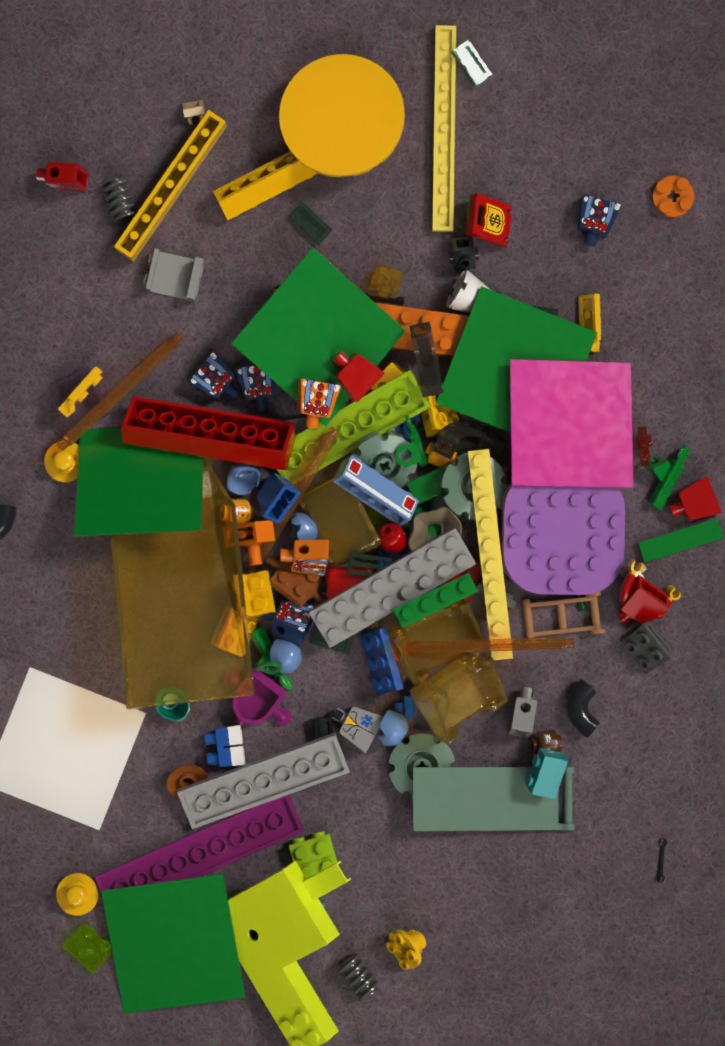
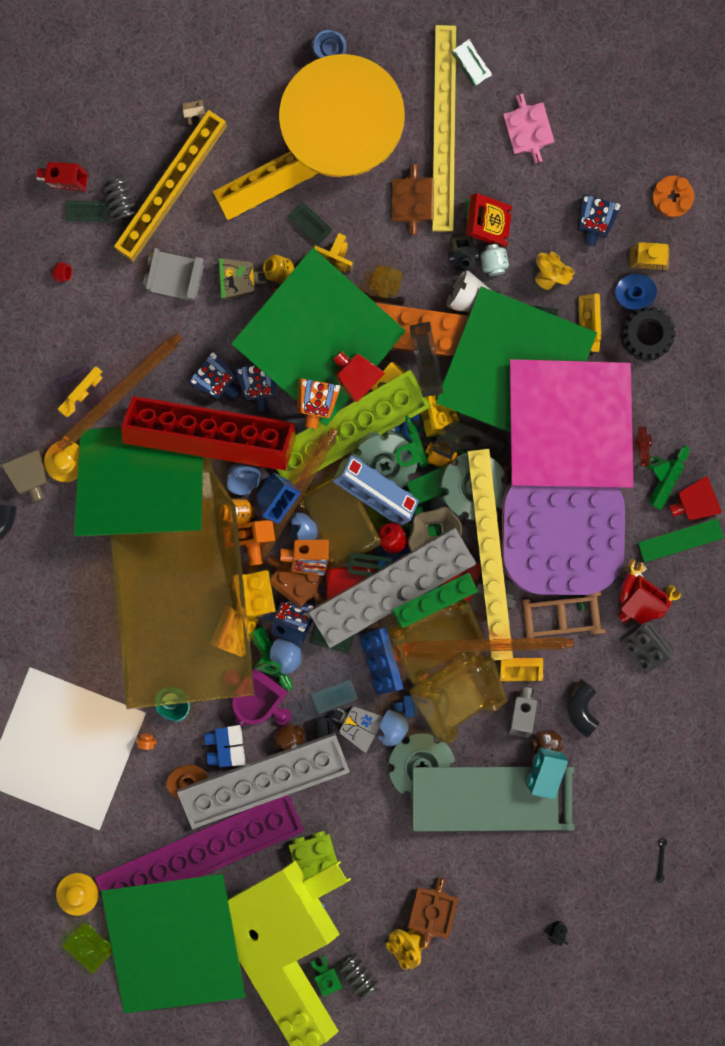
none -> dark tan torso [2,450,49,503]
none -> red plate [51,262,72,283]
none -> clear green tile [66,200,108,222]
none -> orange plate [135,733,157,750]
none -> dark tan torso [219,259,267,301]
none -> yellow head [263,254,294,284]
none -> reddish brown head [273,723,305,752]
none -> medium blue hair [311,30,346,59]
none -> clear light blue piece [311,679,358,714]
none -> green brick [312,955,343,997]
none -> yellow bracket [314,233,353,273]
none -> dark orange plate [392,164,434,236]
none -> dark orange plate [407,877,458,949]
none -> light aqua head [480,244,509,276]
none -> yellow hinge [500,658,543,681]
none -> bright pink plate [503,94,555,164]
none -> yellow plate [535,252,575,290]
none -> black hinge [545,920,568,946]
none -> blue dish [615,274,657,311]
none -> black tyre [621,306,676,361]
none -> yellow torso [629,242,670,270]

